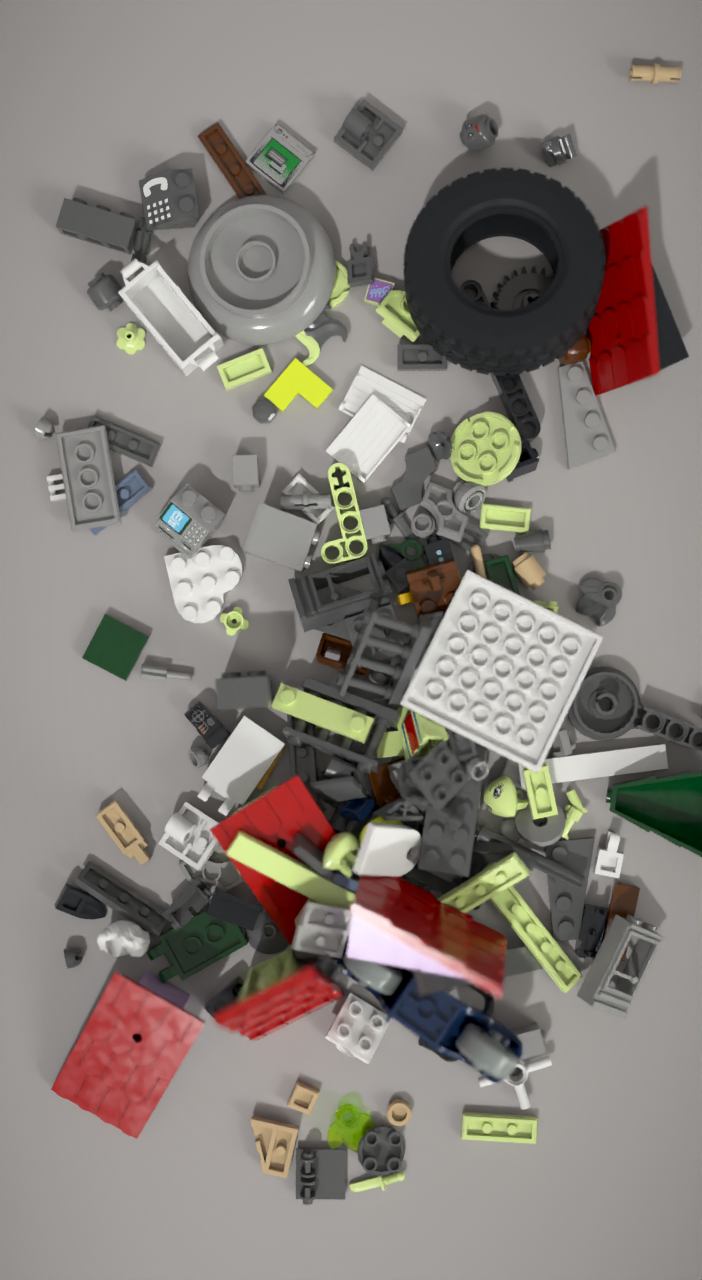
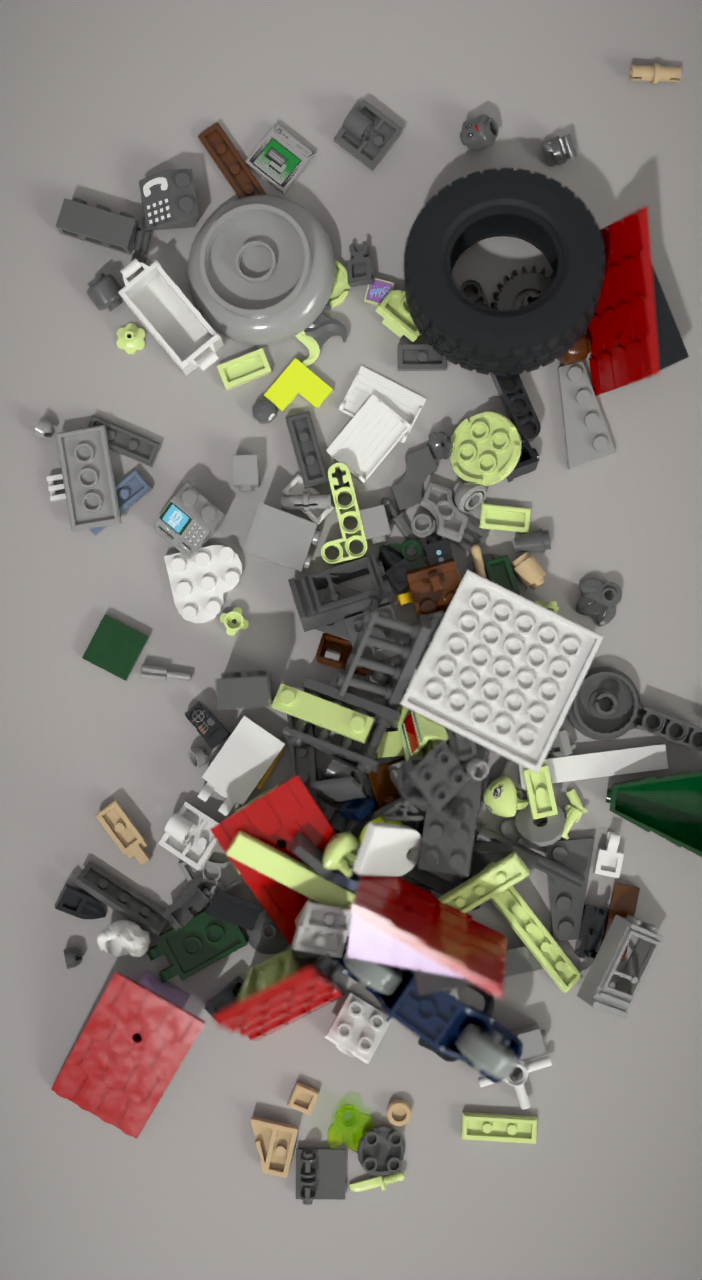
none -> dark grey tile [285,411,329,489]

